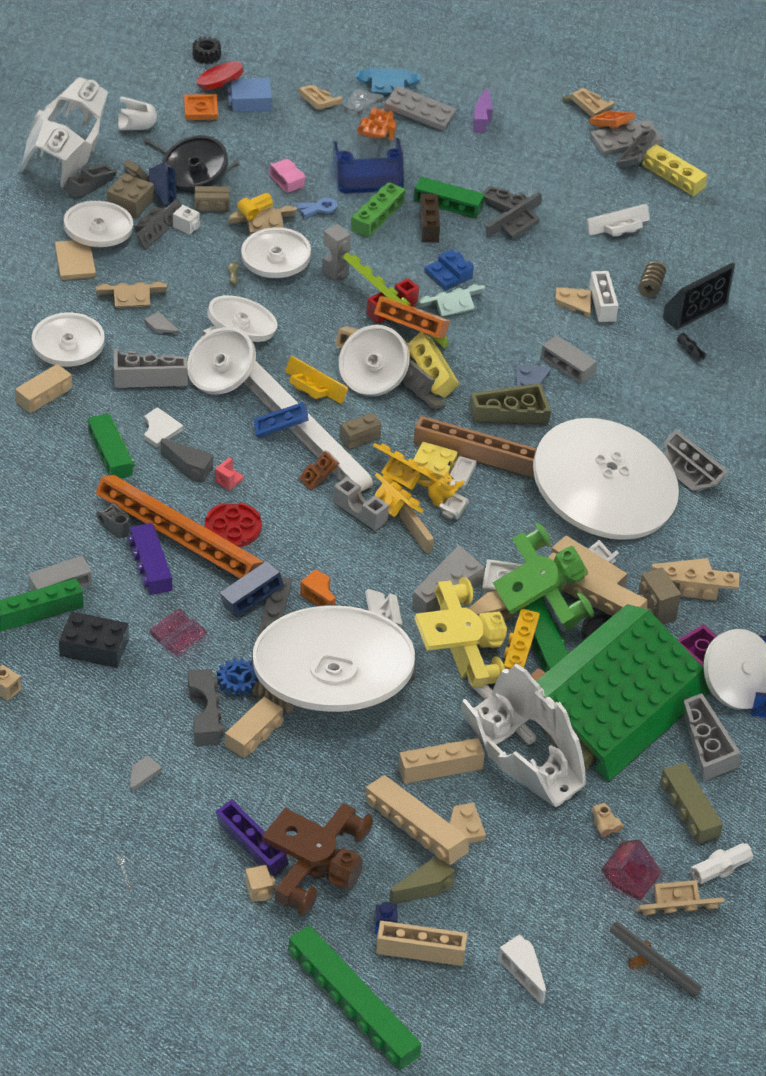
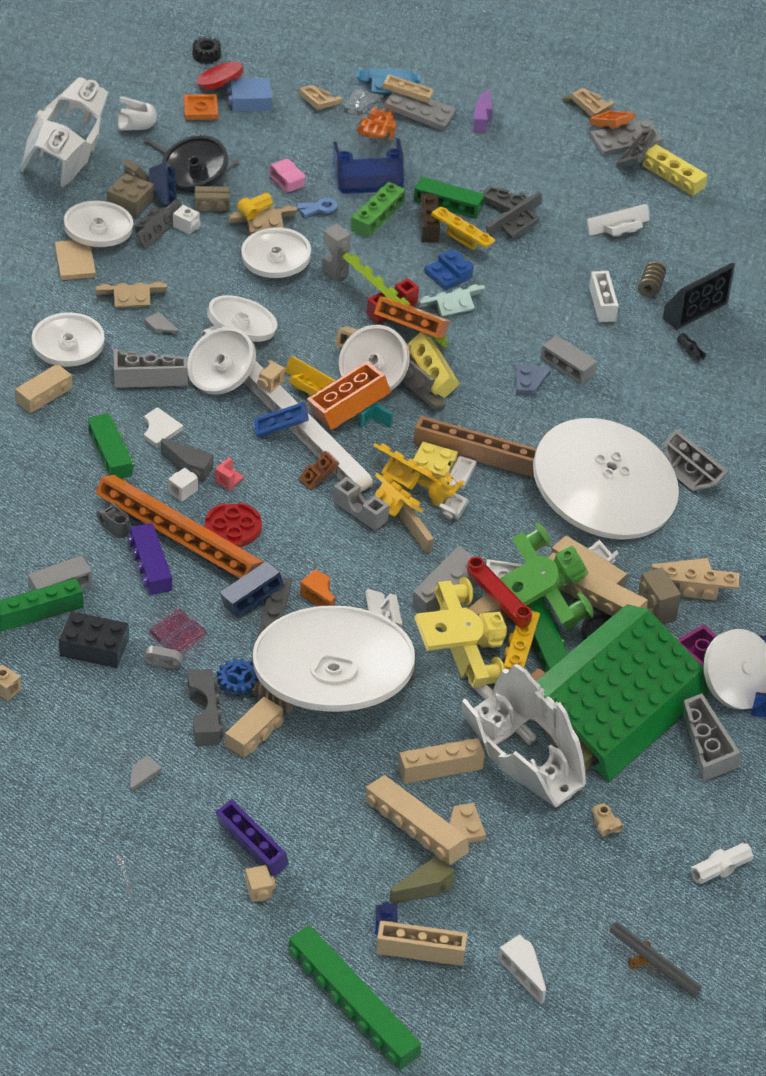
dark grey slope [65,164,117,198] -> none
olive piece [227,262,239,286] -> none
reddish brown piece [262,803,373,916] -> none
dark tan brick [340,413,381,450] -> none
olive wedge [469,383,551,425] -> none
tan wing [555,287,591,318] -> none
clear pink slope [601,839,662,900] -> none
tan bracket [636,880,724,916] -> none
olive brick [660,762,723,844] -> none
none -> light grey beam [144,646,183,669]
none -> white brick [168,468,198,502]
none -> tan brick [257,360,285,393]
none -> orange brick [307,362,391,430]
none -> teal bracket [359,403,394,428]
none -> tan tile [383,74,434,103]
none -> yellow bracket [431,207,495,250]
none -> red piece [467,556,532,628]

